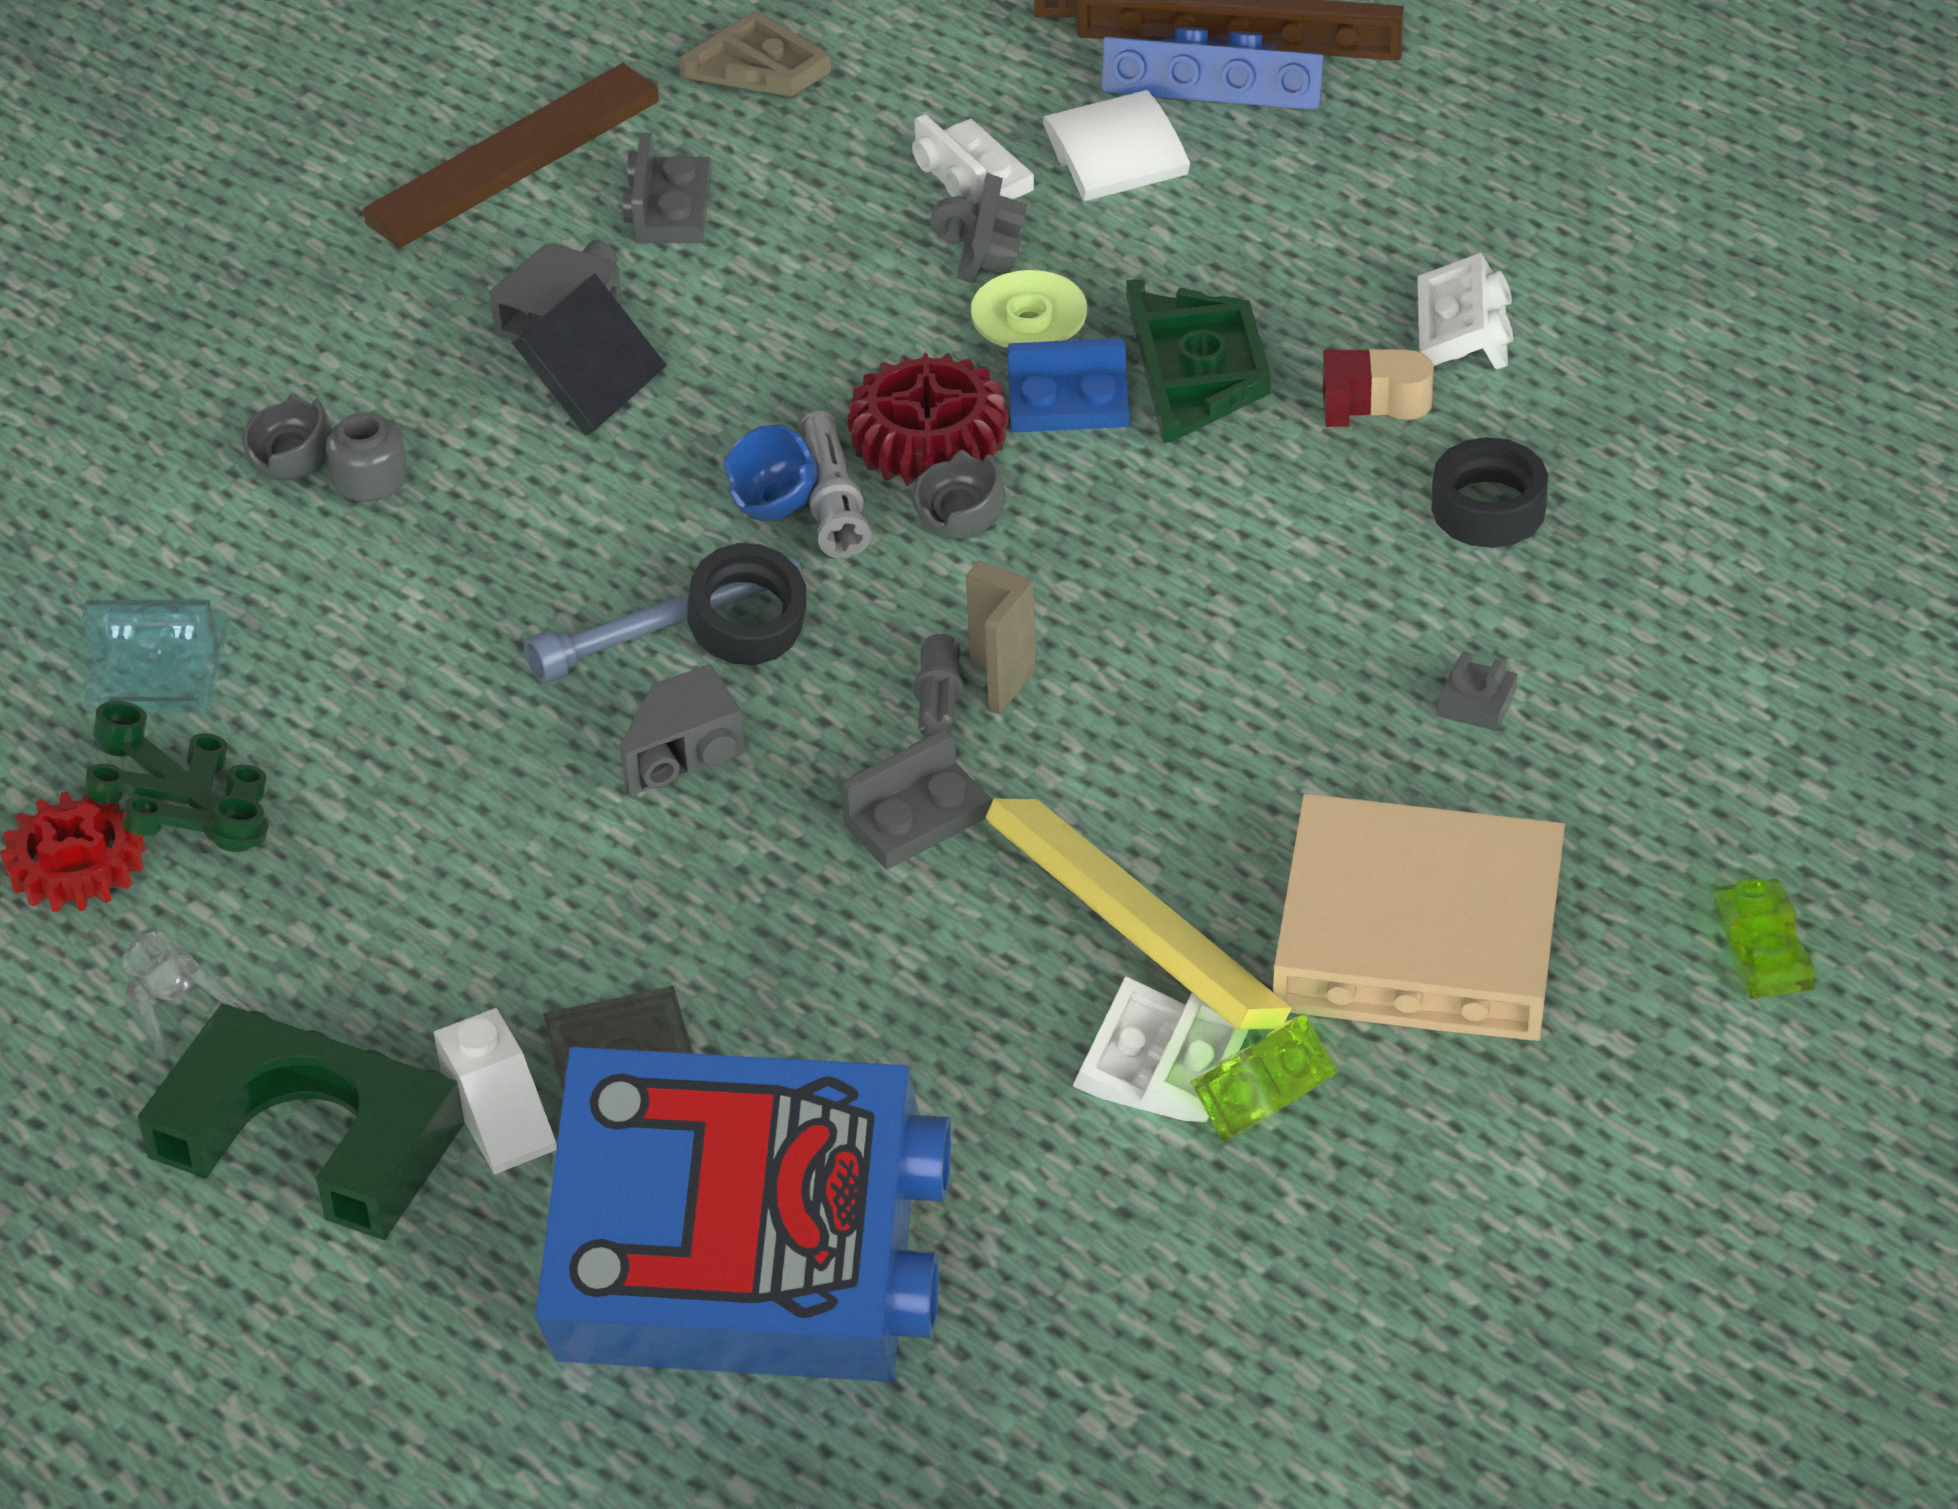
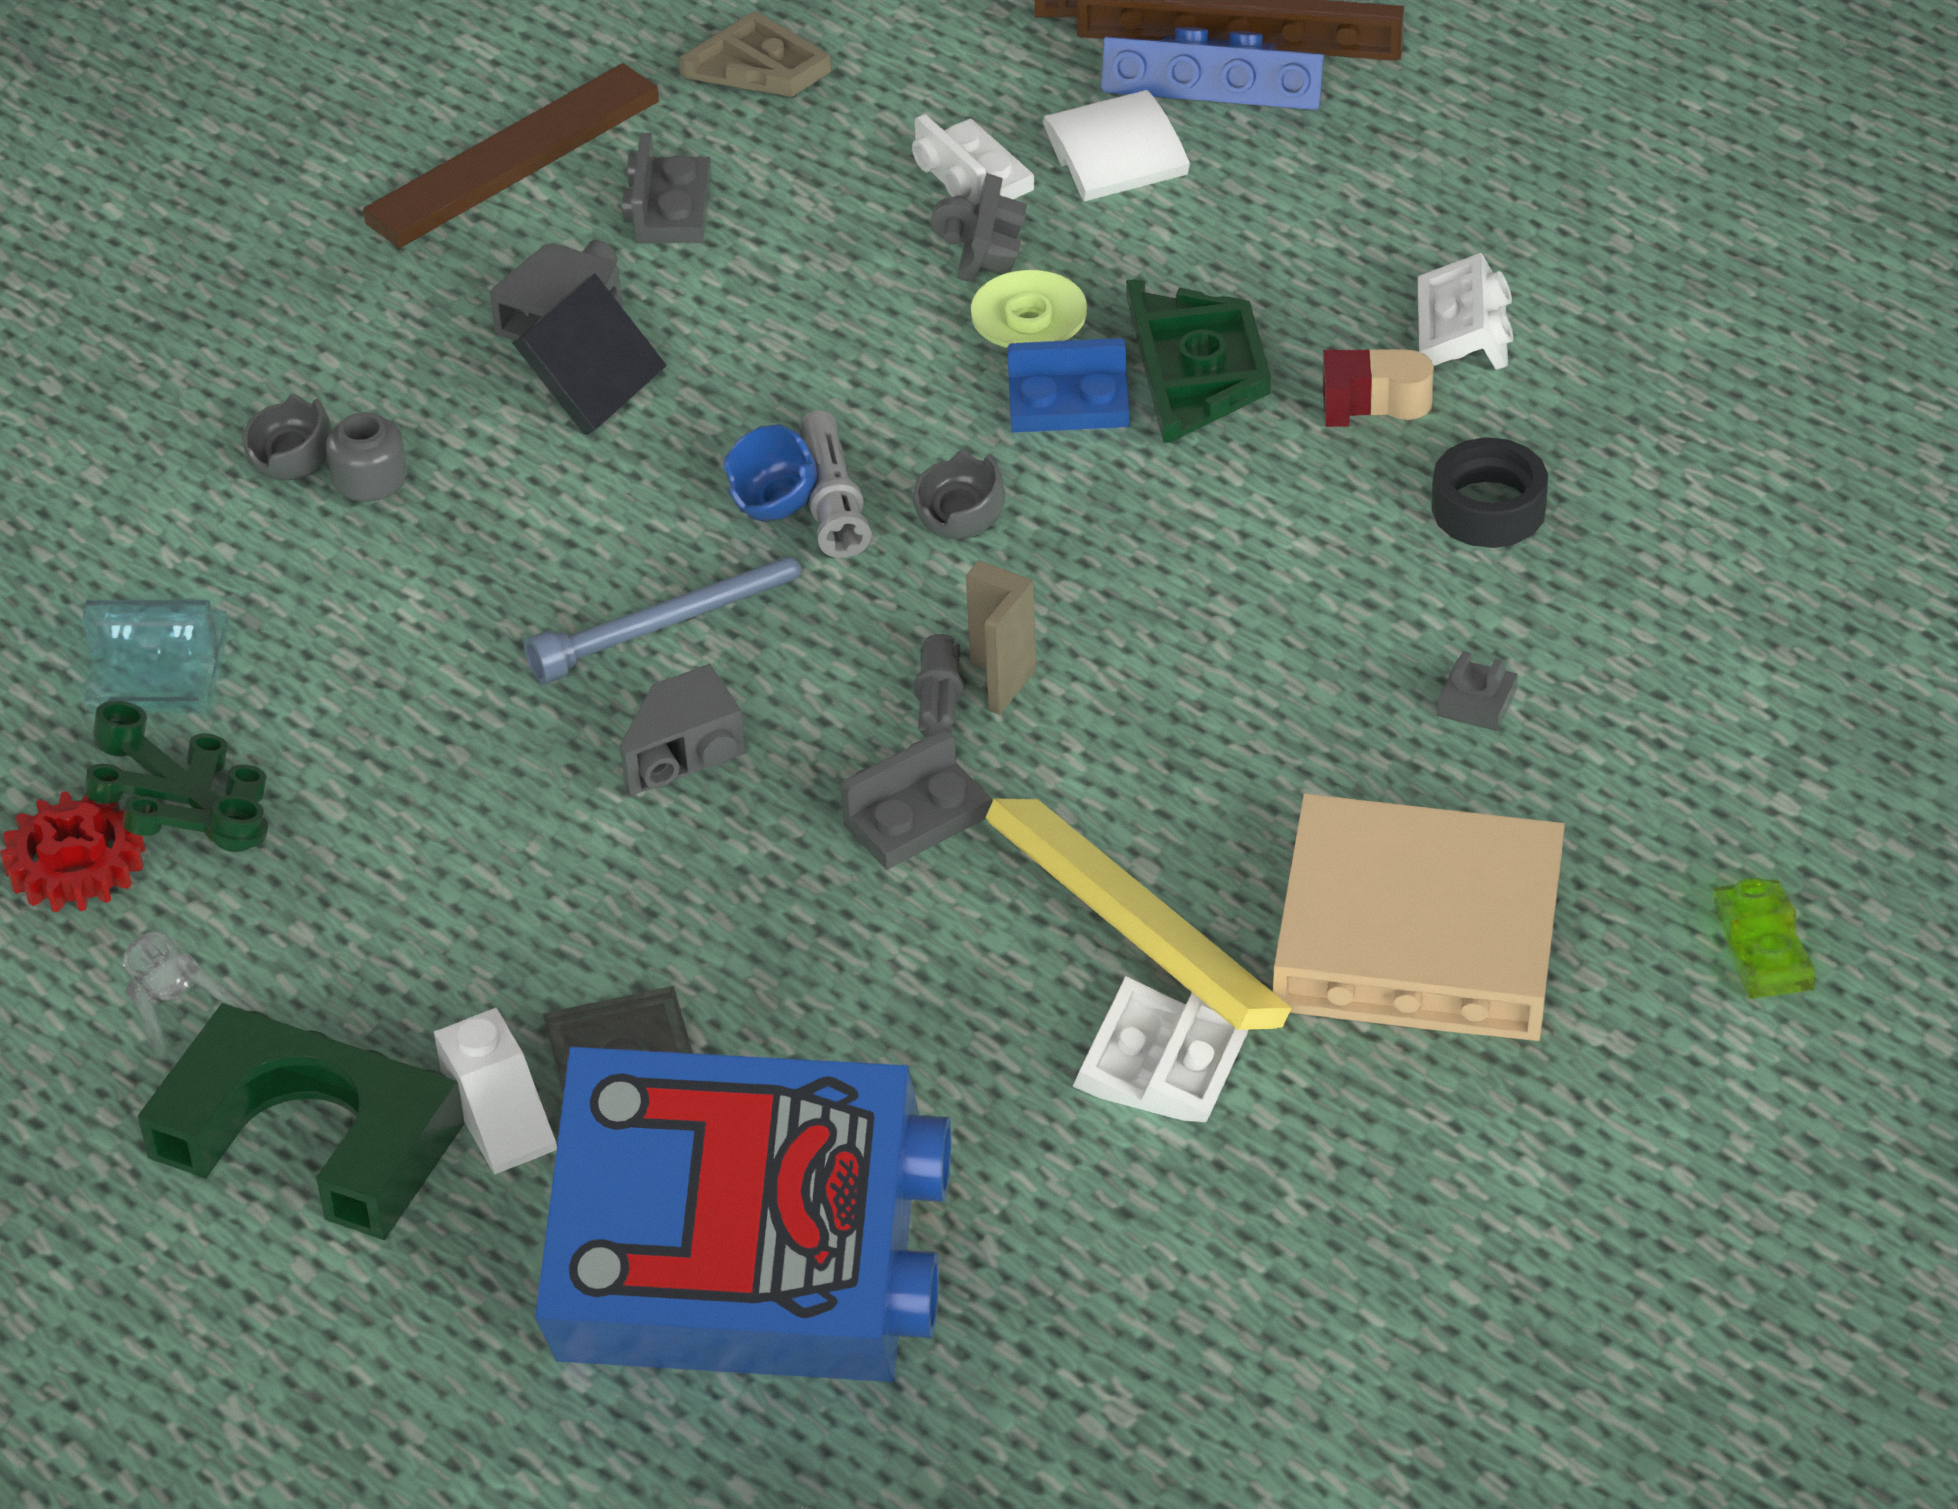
black tyre [687,543,806,665] -> none
dark red gear [847,351,1009,487] -> none
clear neon green slope [1190,1013,1338,1142] -> none

